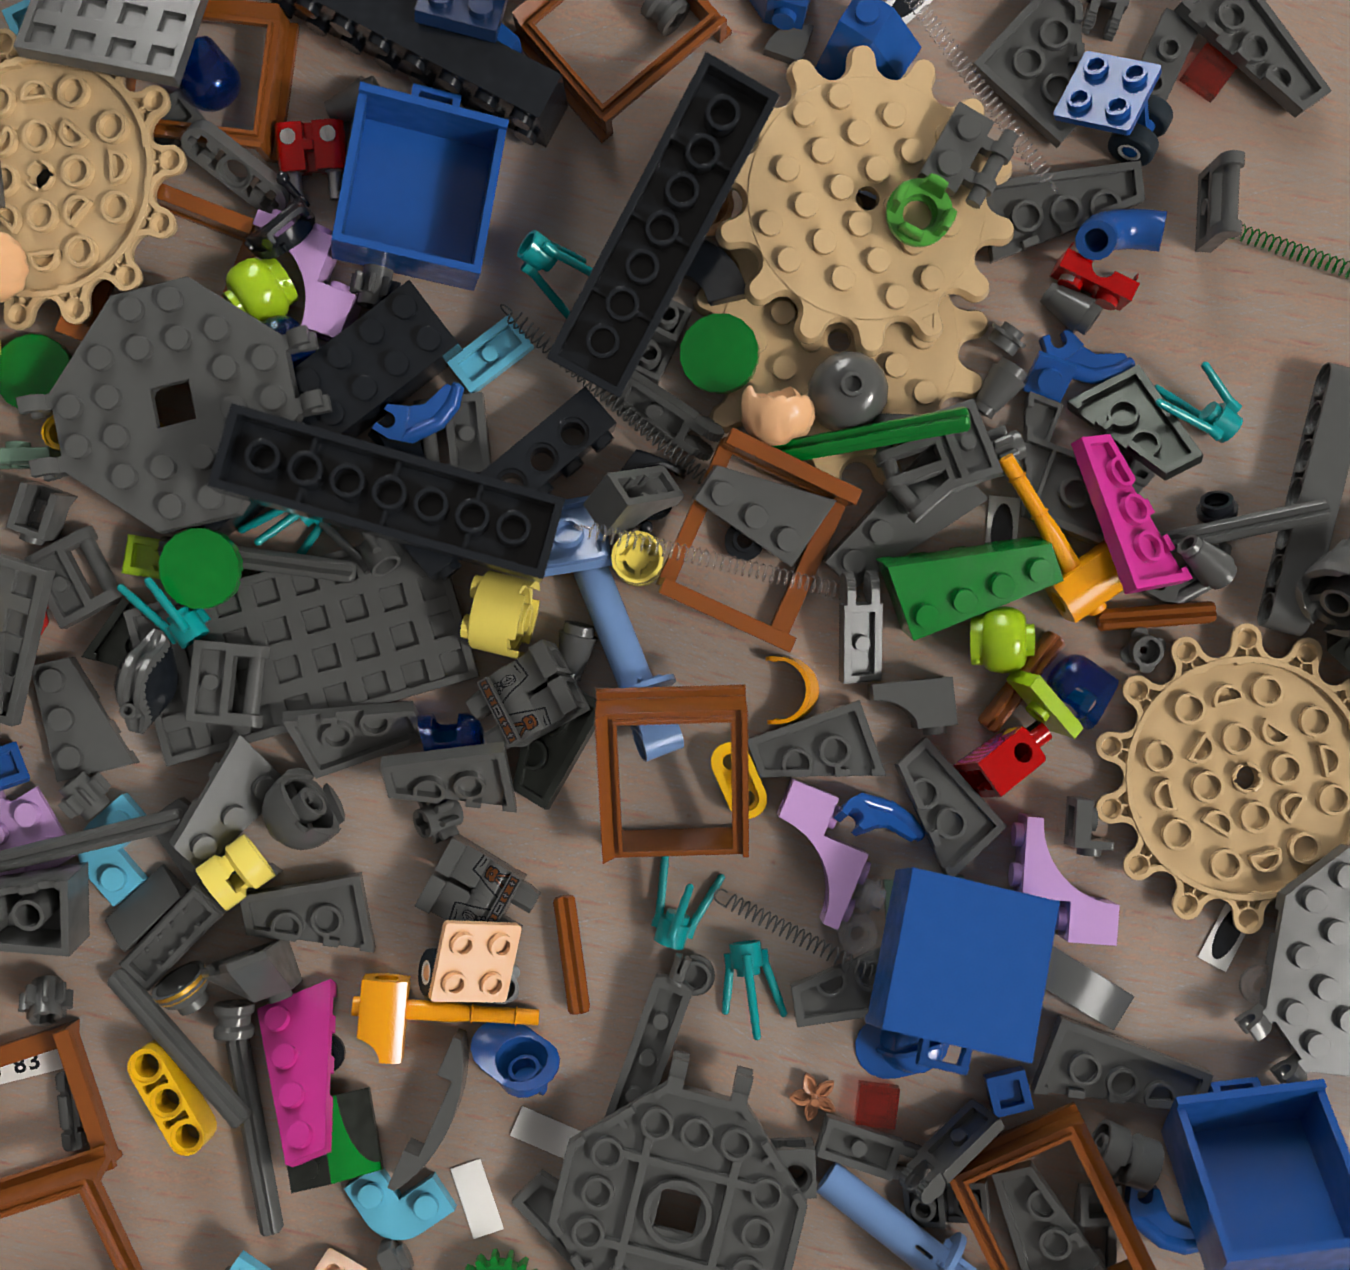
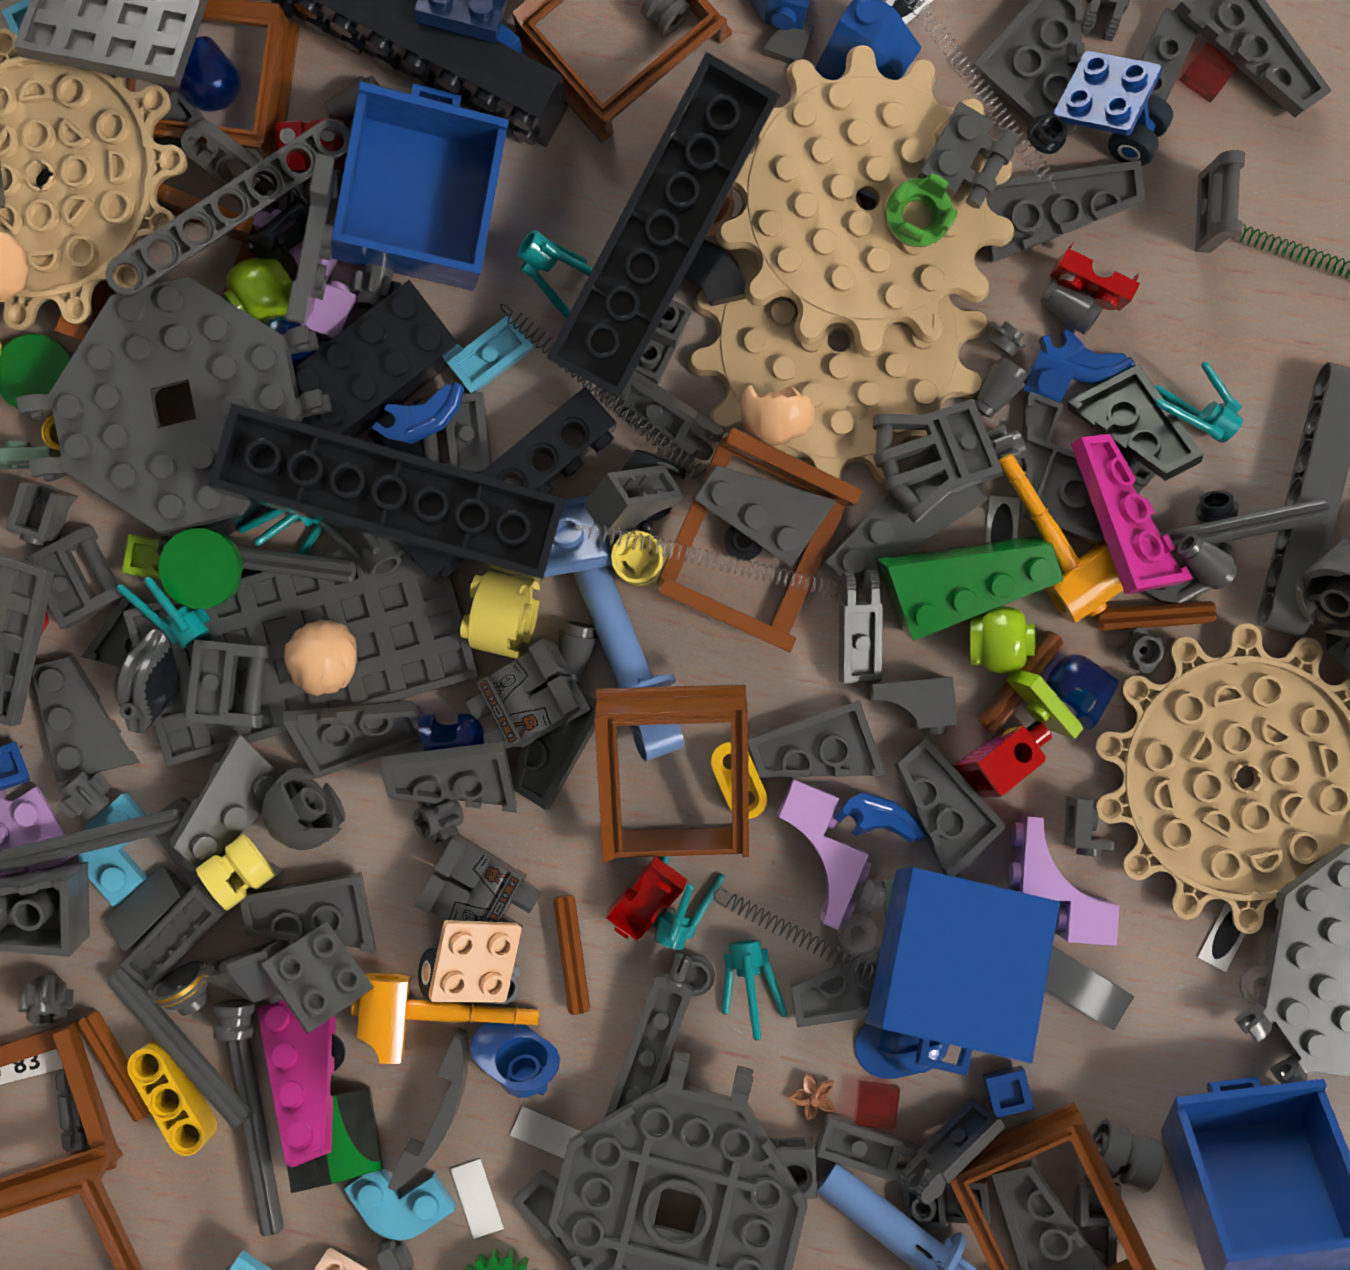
green tile [680,314,760,394] -> none
light orange helmet [765,656,819,724] -> none
green axle [773,407,971,461] -> none
dark grey cylinder [807,351,888,431] -> none
dark grey wing [1030,1014,1214,1109] -> none
blue cylinder [1075,208,1168,260] -> none
blue piece [1124,1185,1199,1255] -> none
none -> dark orange axle [77,1011,151,1122]
none -> dark grey beam [106,119,351,296]
none -> dark grey hinge [260,922,374,1034]
none -> light nougat hair [284,619,357,696]
none -> dark grey wing [286,153,334,324]
none -> red piece [606,856,687,941]
none -> black plate [1027,113,1067,154]

